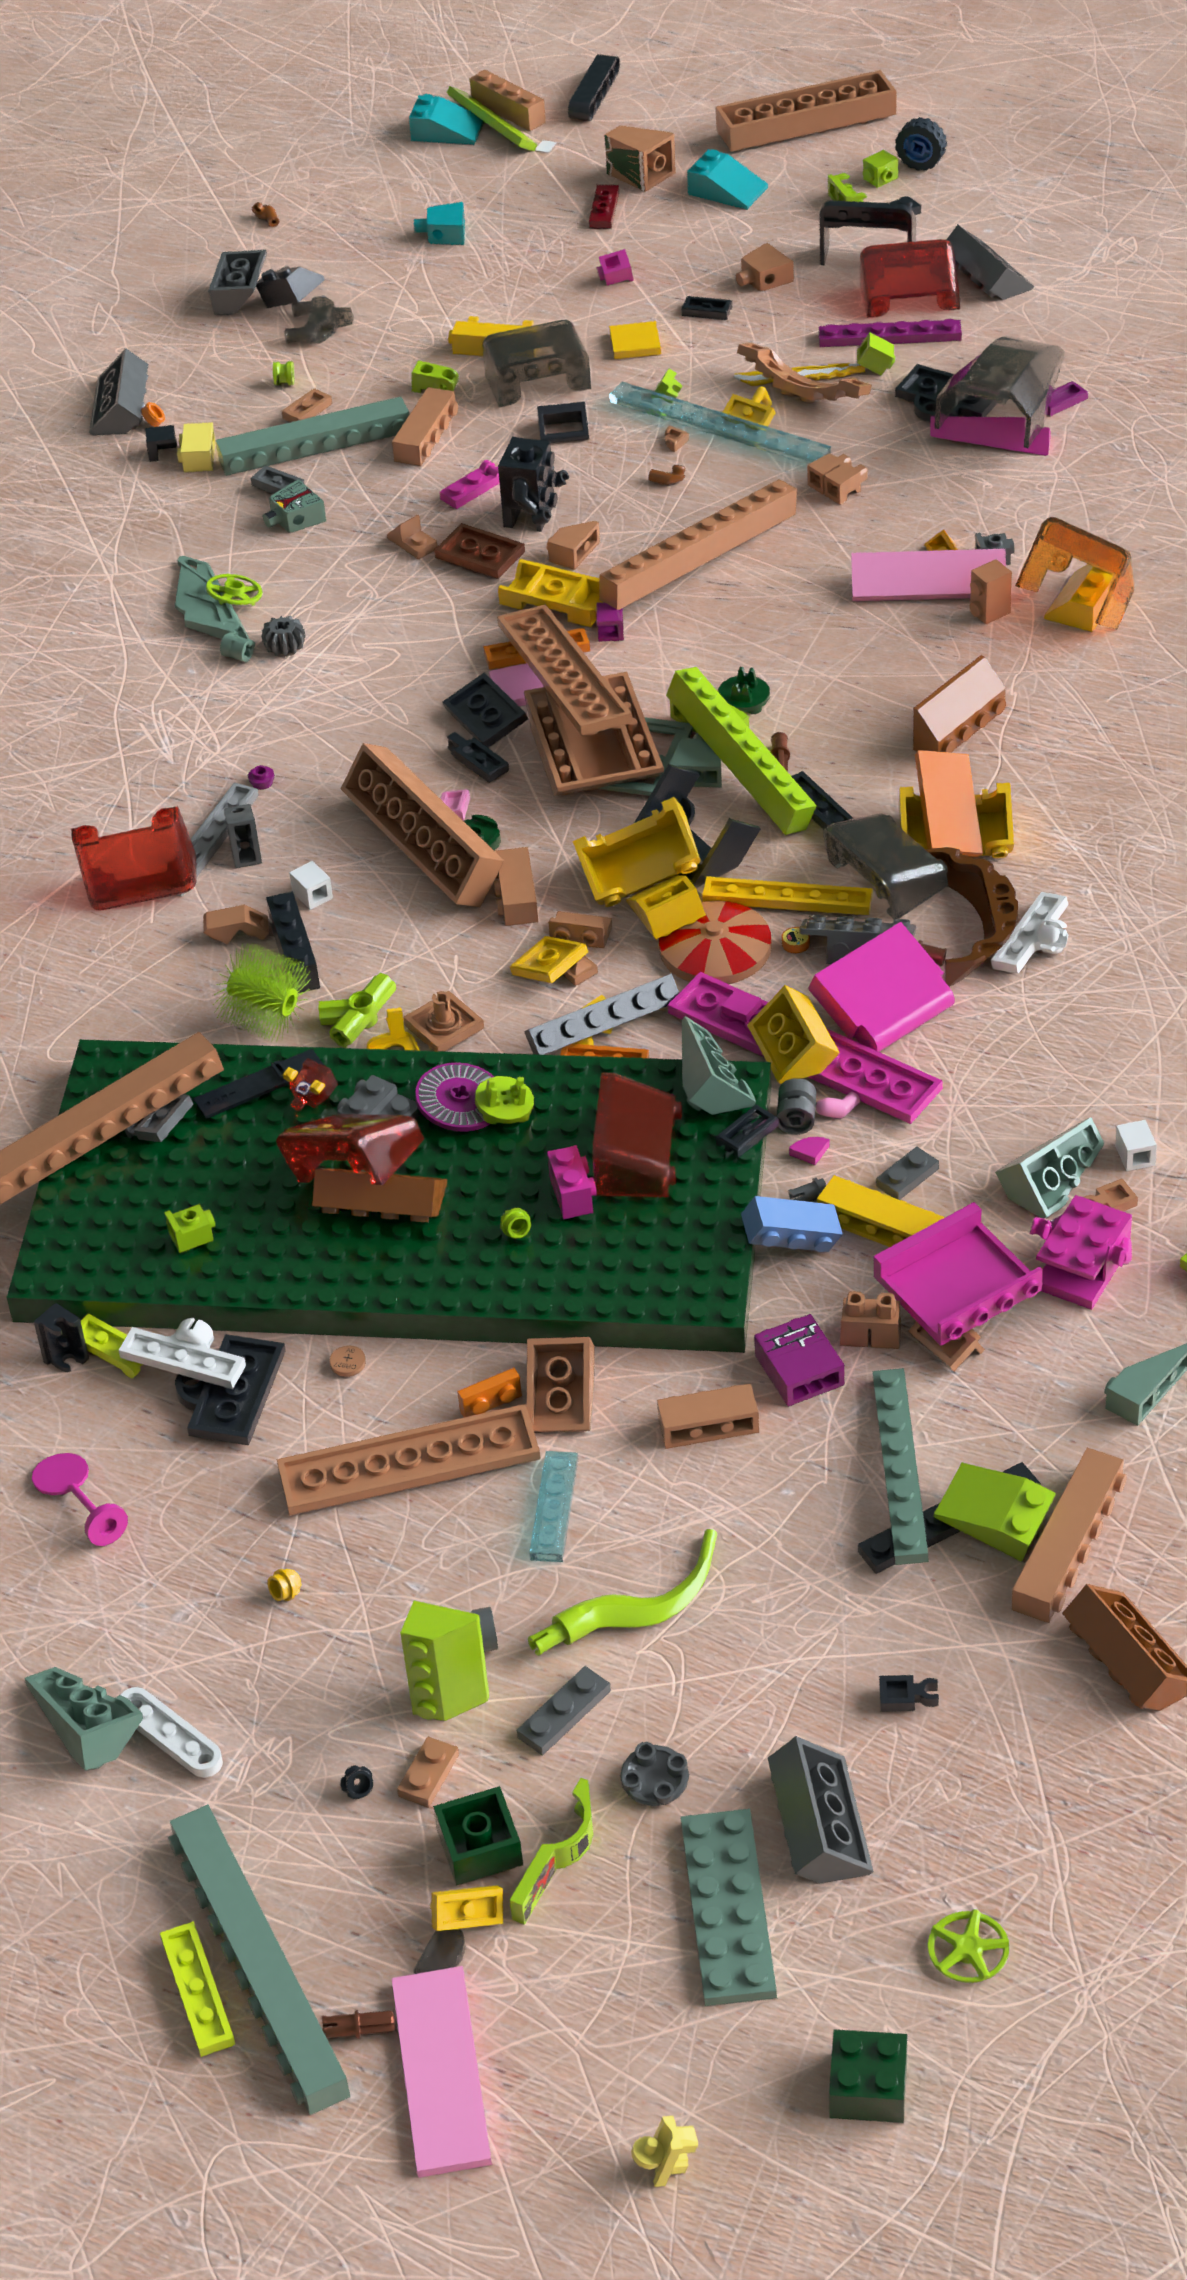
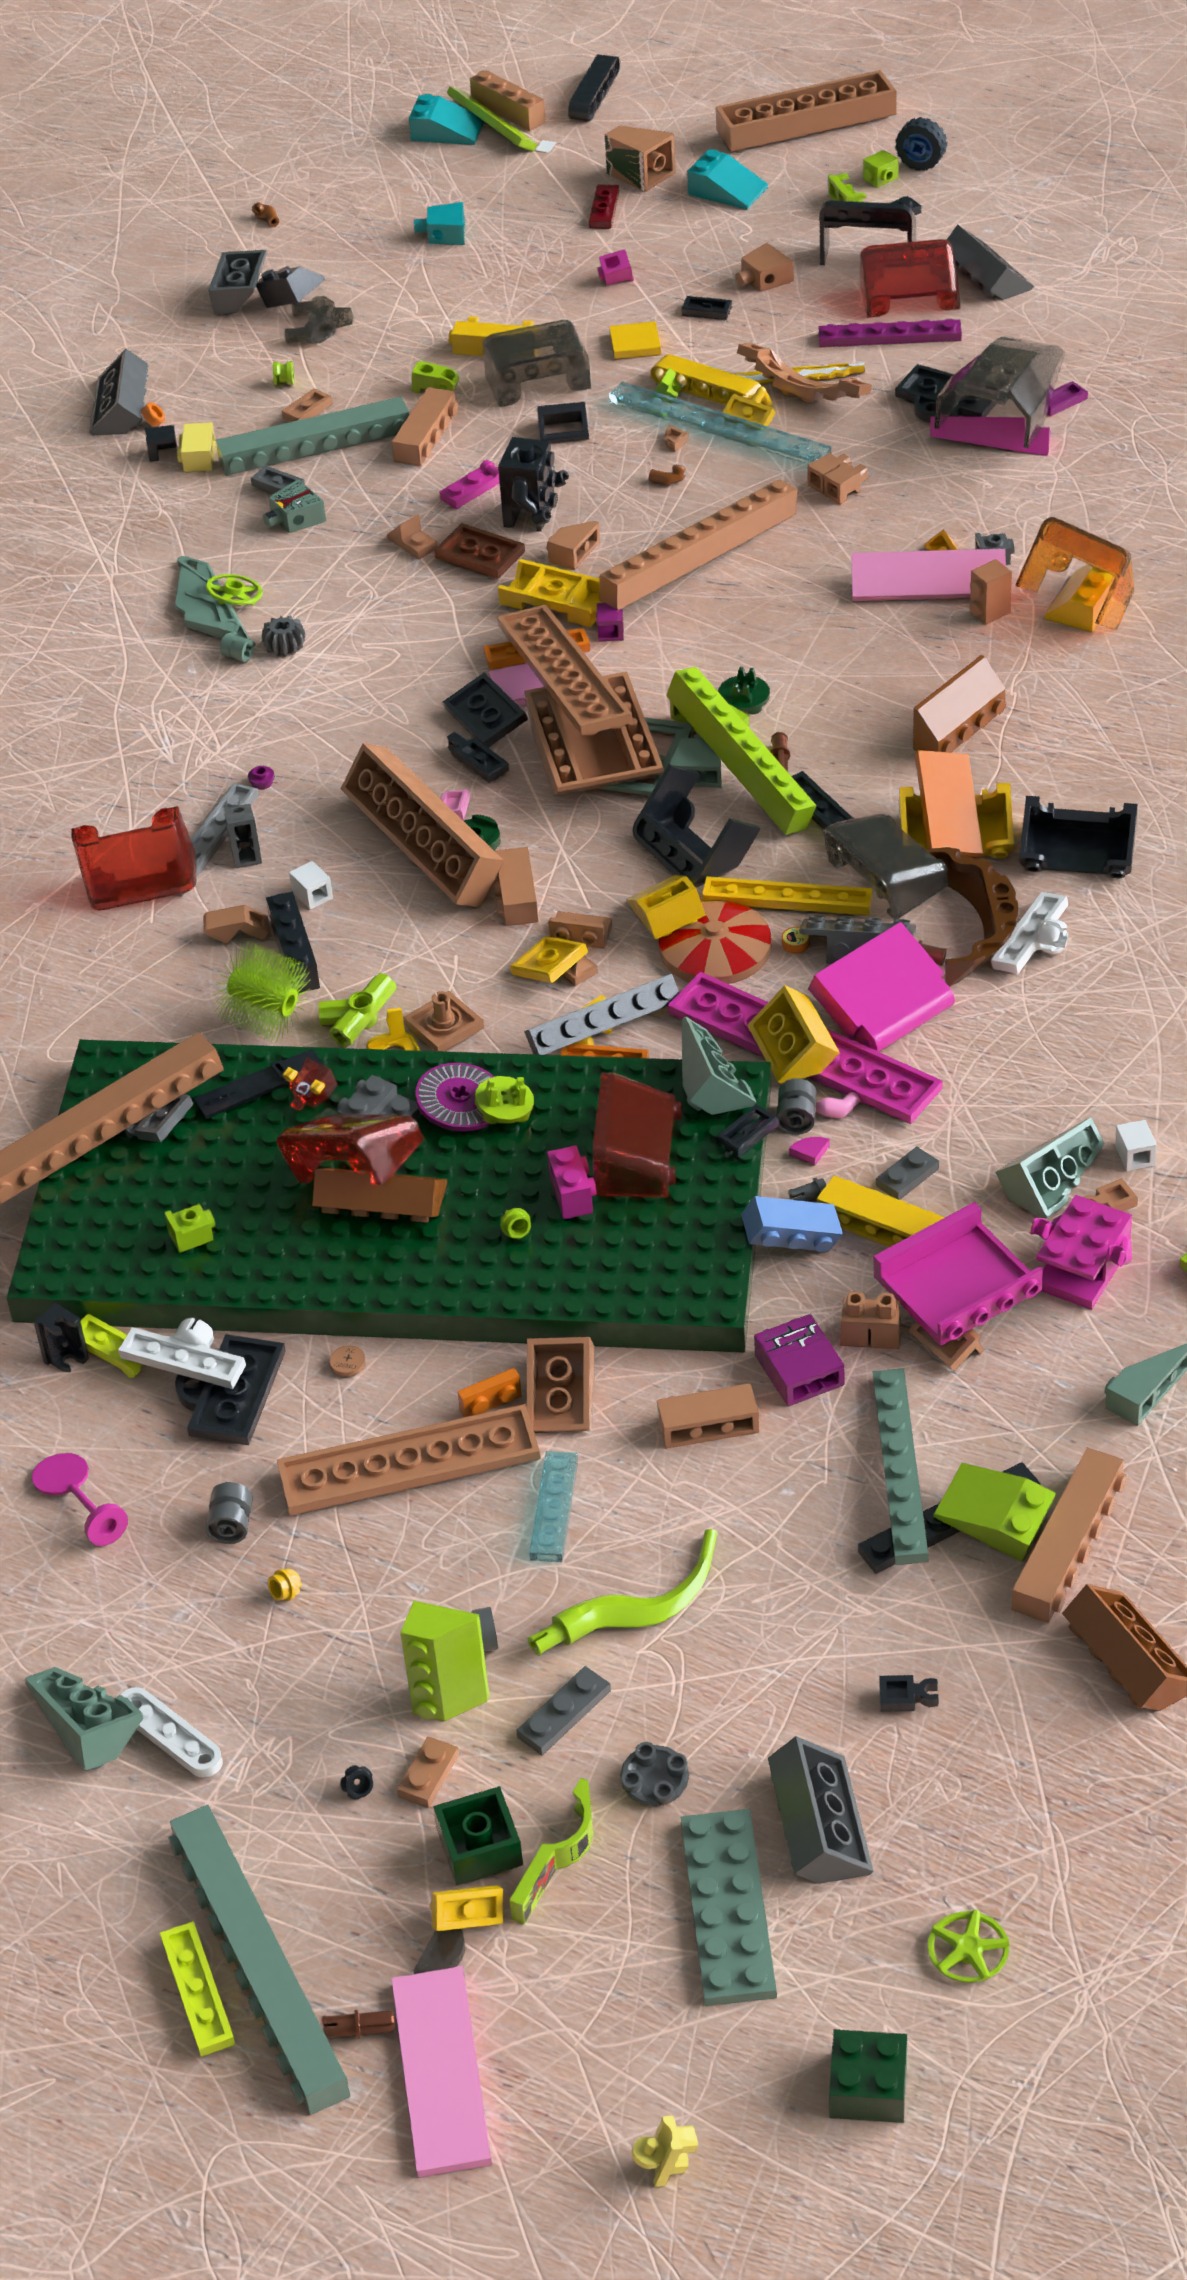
yellow windscreen [572,797,701,907] -> none
dark pink tile [721,989,761,1023] -> none
lime brick [857,333,896,376] -> none
none -> dark grey wheel [205,1482,253,1544]
none -> yellow beam [650,354,761,405]
none -> black windscreen [1019,796,1138,879]

